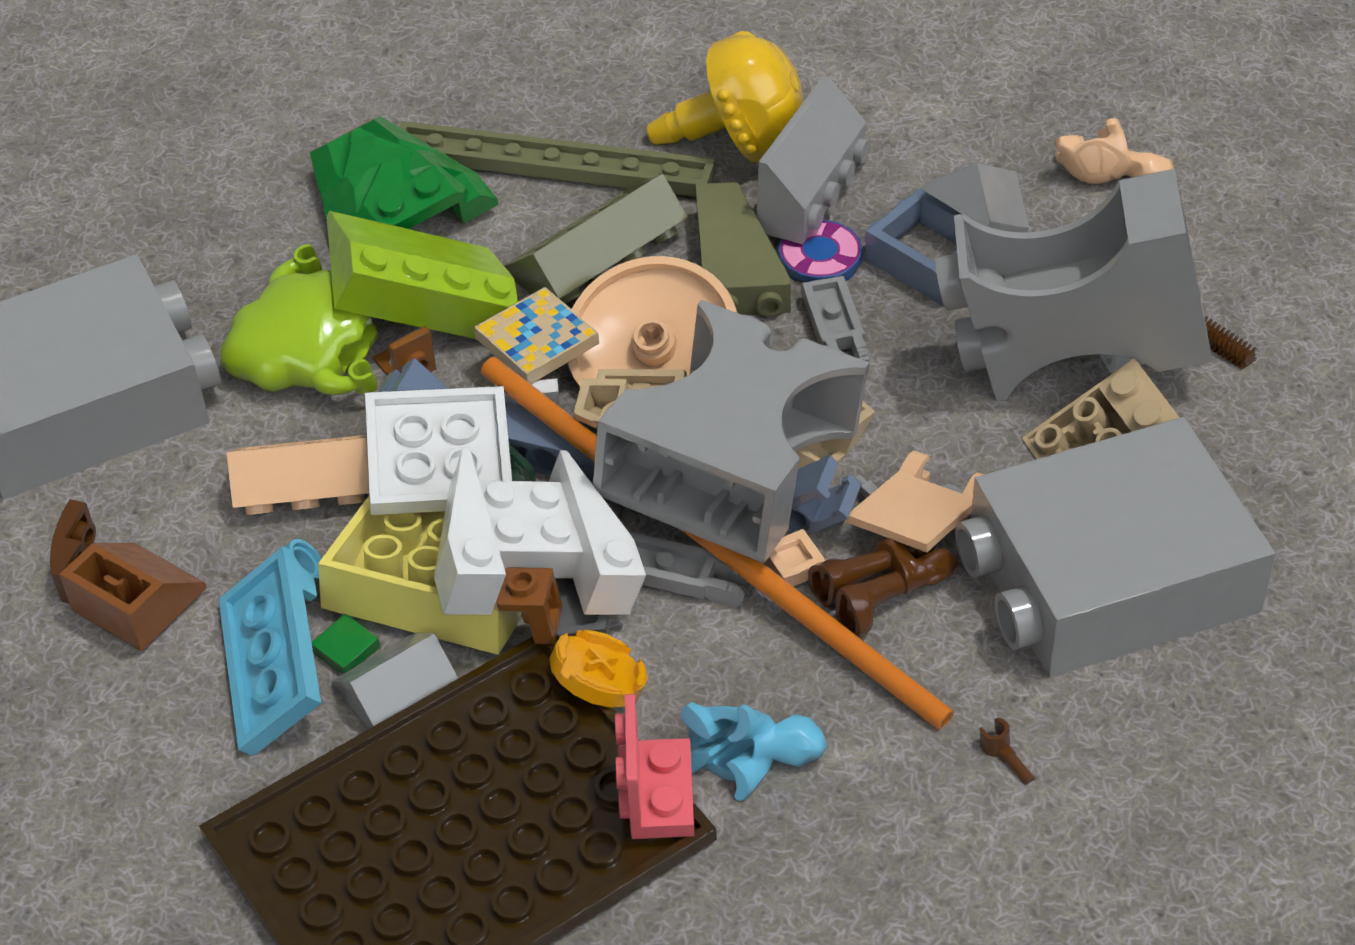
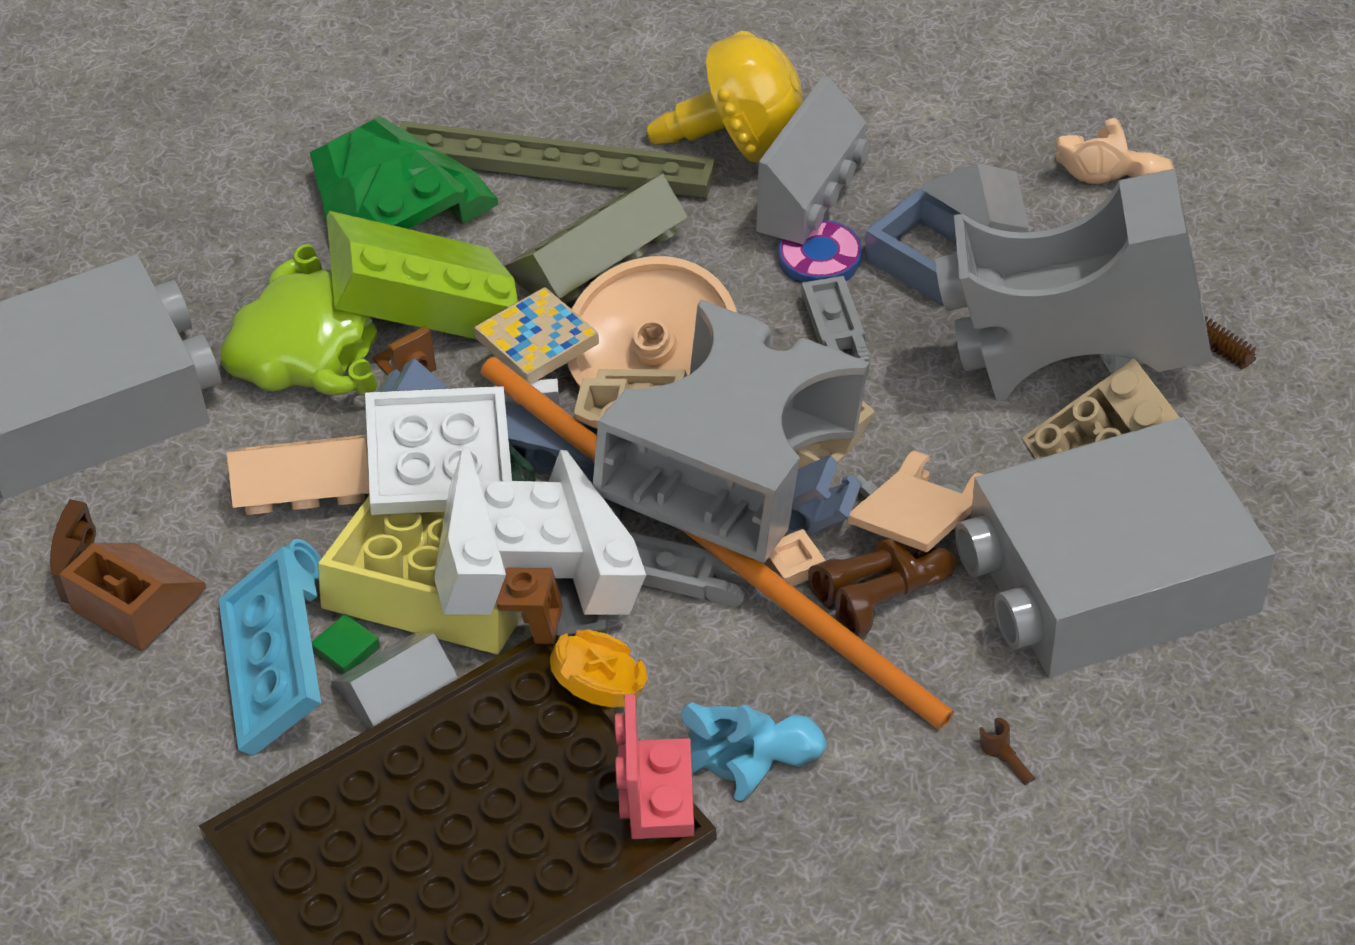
olive slope [696,182,791,316] -> none

